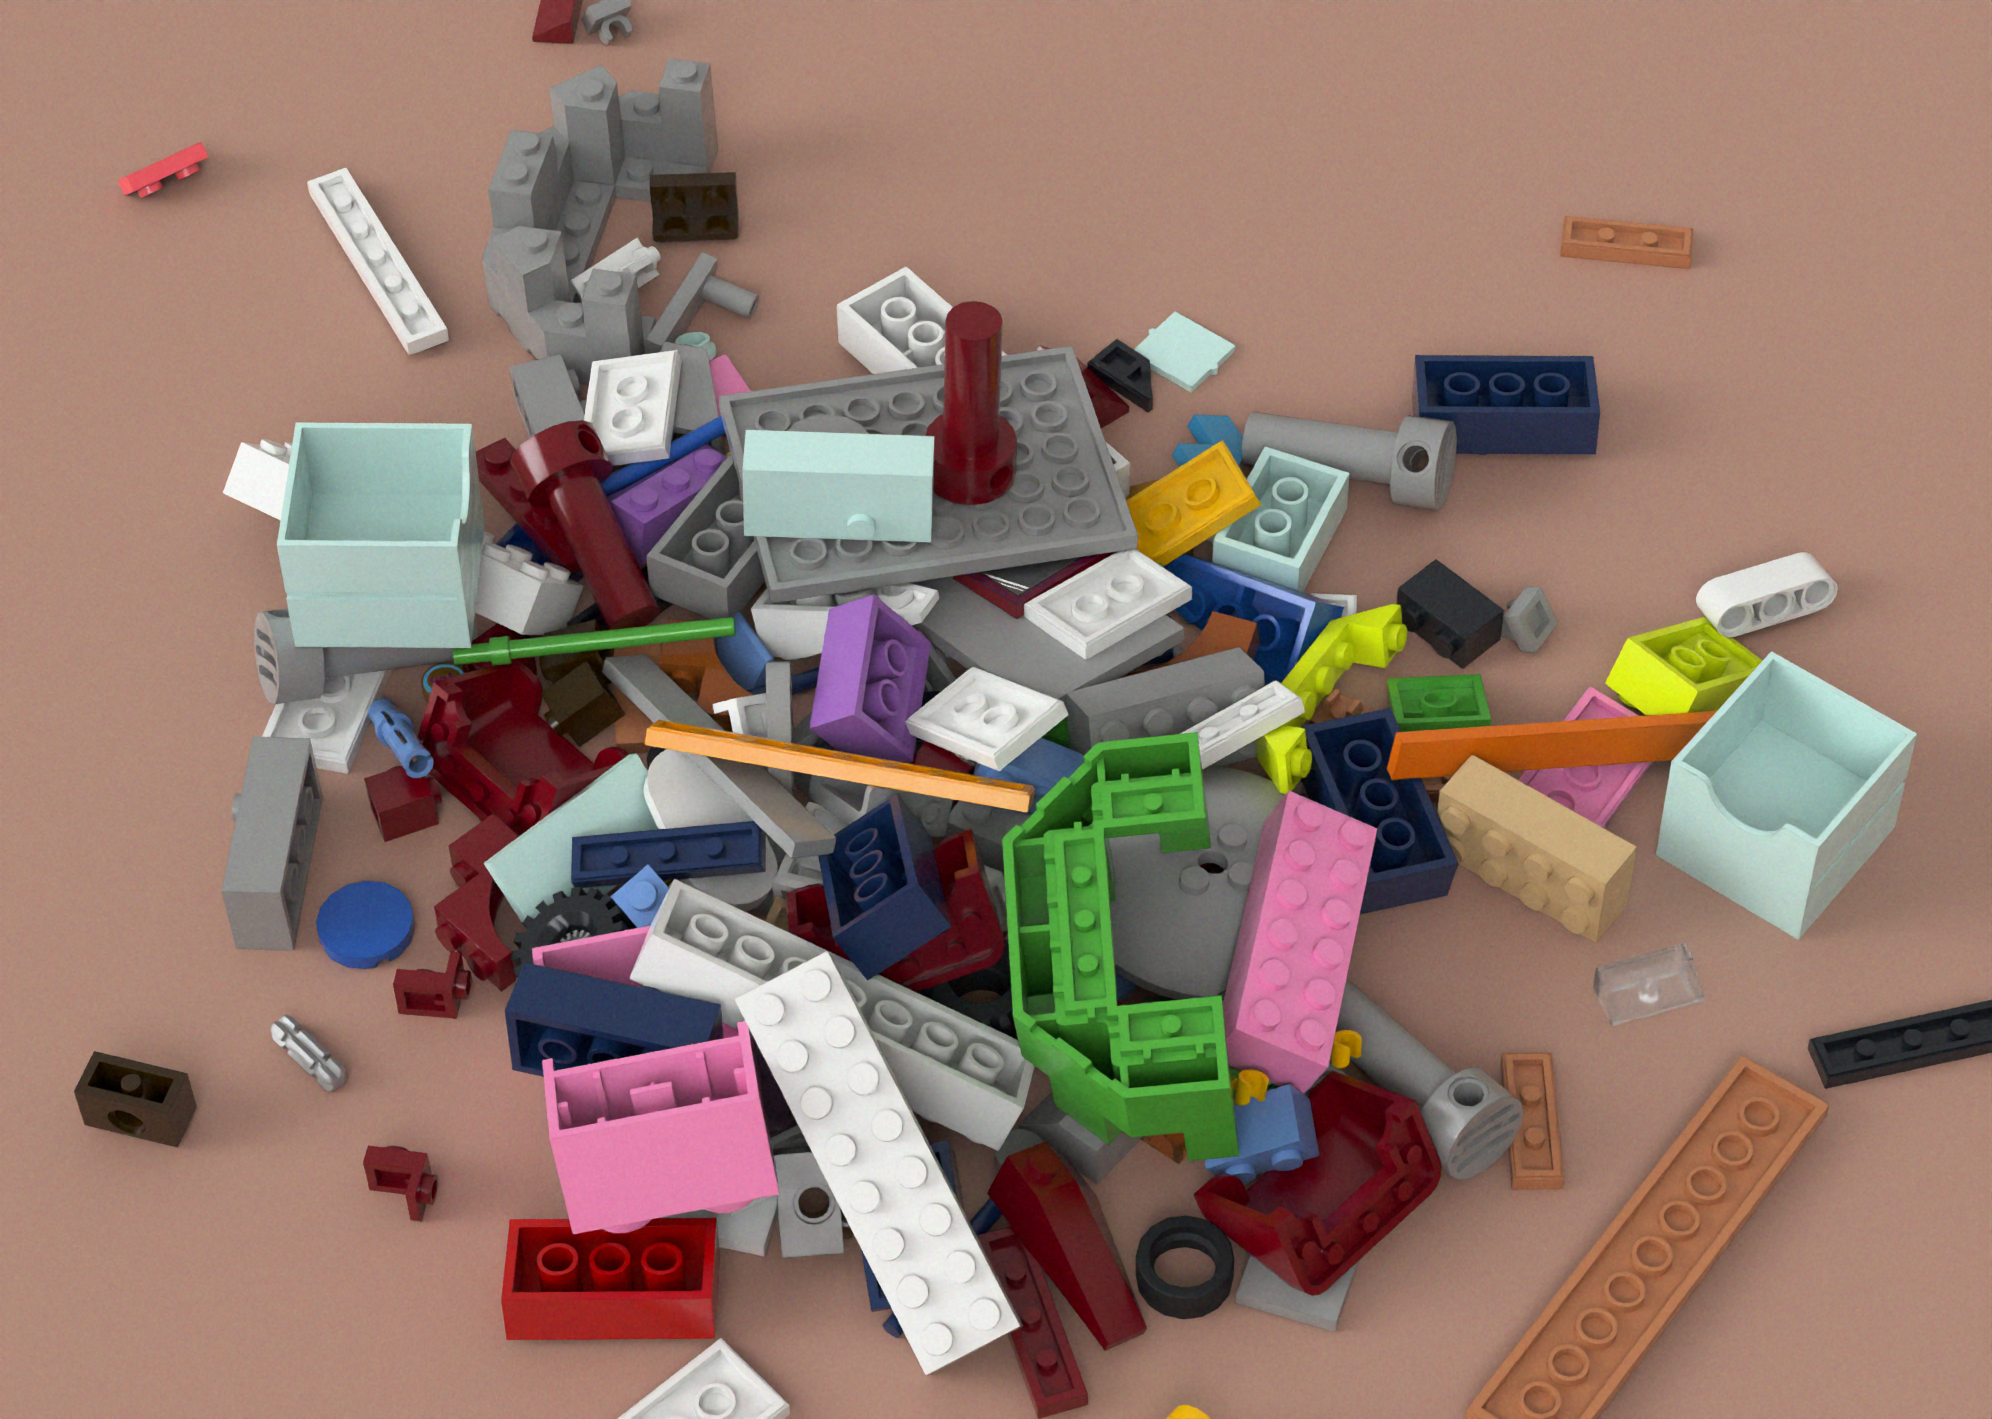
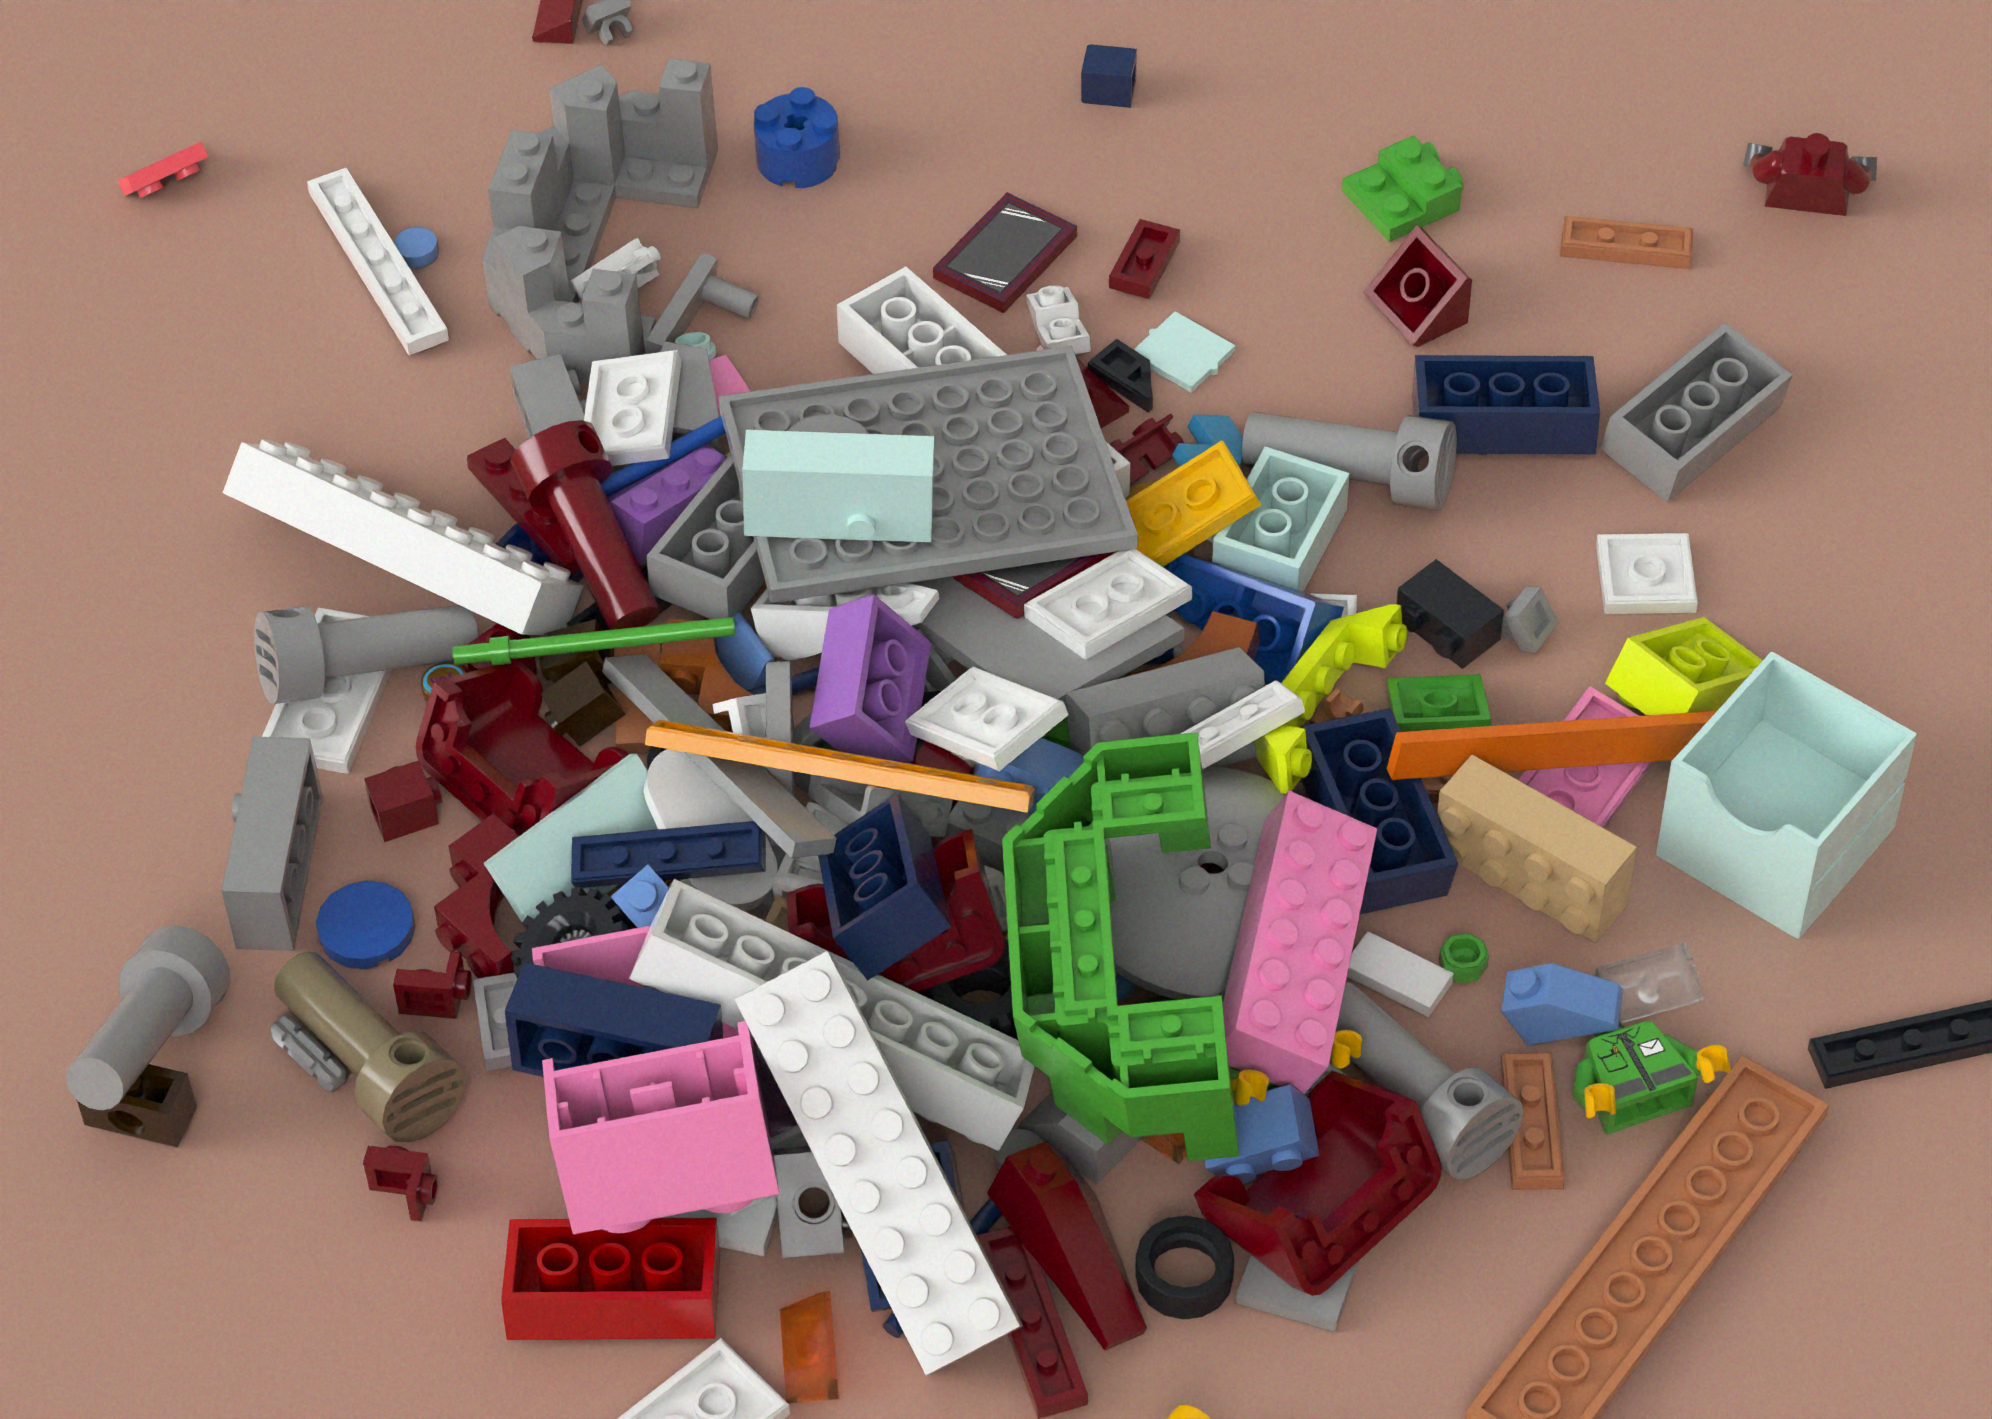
light aqua piece [277,422,485,648] -> none
medium blue pin [368,698,434,778] -> none
dark brown bracket [649,172,739,242] -> none
dark red piece [925,301,1017,506] -> none
white beam [1696,552,1838,638] -> none
none -> light grey piece [66,925,230,1110]
none -> dark tan piece [274,952,467,1143]
none -> medium blue tile [394,227,439,268]
none -> light grey plate [473,973,517,1071]
none -> blue brick [754,87,840,188]
none -> clear orange slope [780,1291,839,1404]
none -> tile [933,192,1077,313]
none -> white slope [1026,286,1091,355]
none -> dark blue panel [1081,44,1137,108]
none -> dark red plate [1109,219,1180,299]
none -> dark red hinge [1109,414,1184,485]
none -> bright green plate [1342,135,1464,242]
none -> white tile [1347,931,1454,1017]
none -> dark red slope [1363,226,1472,347]
none -> bright green tile [1439,933,1489,984]
none -> medium blue slope [1501,963,1623,1046]
none -> bright green torso [1572,1019,1732,1135]
none -> white tile [1596,533,1698,614]
none -> light grey brick [1600,322,1793,503]
none -> dark red torso [1743,133,1877,216]

